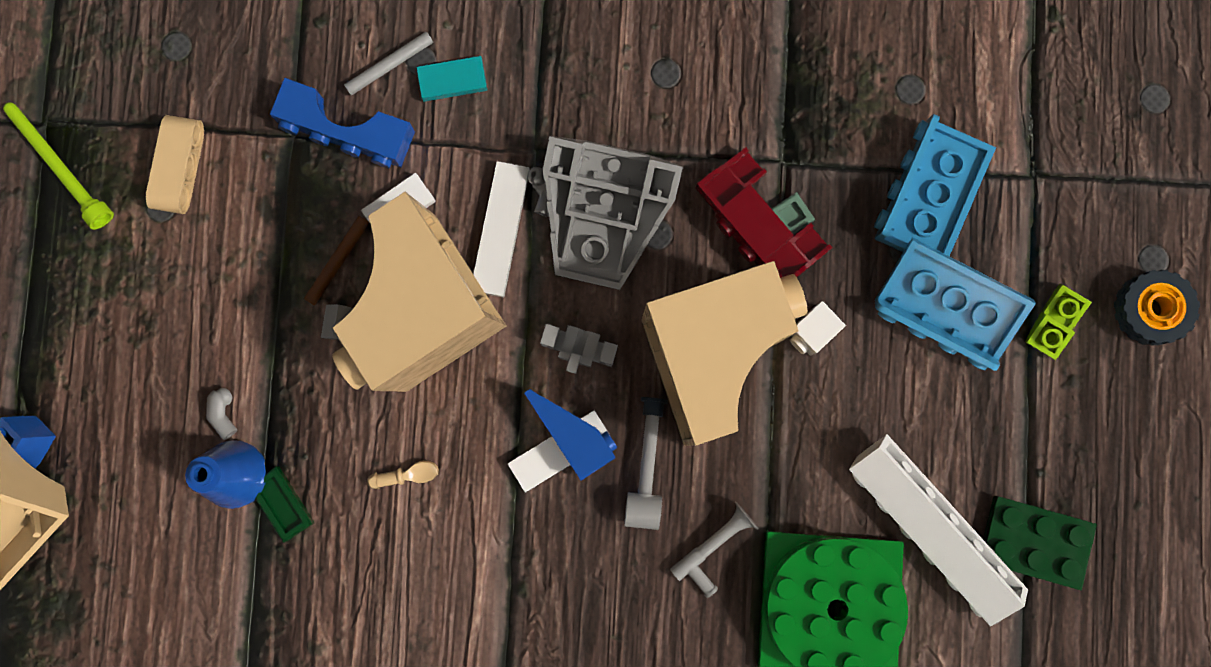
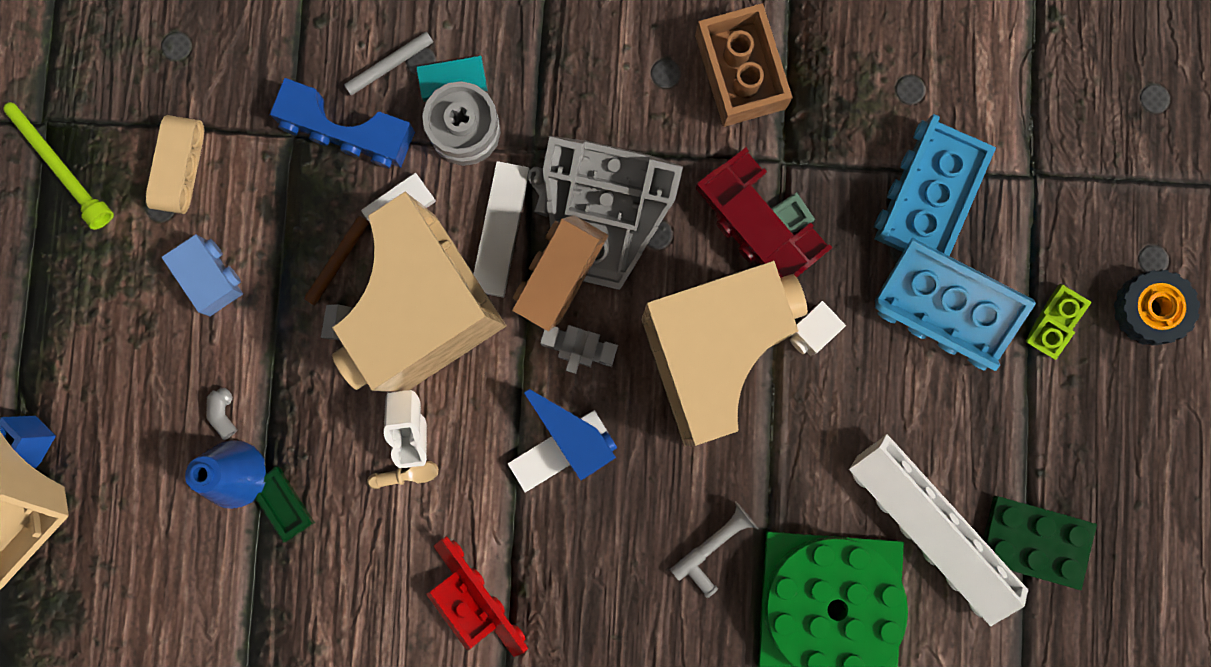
light grey piece [624,397,668,530] -> none
none -> medium blue brick [162,234,243,316]
none -> white brick [384,390,427,468]
none -> light grey wheel [422,81,501,166]
none -> red bracket [426,536,528,657]
none -> medium nougat brick [512,215,609,332]
none -> medium nougat brick [695,3,793,127]

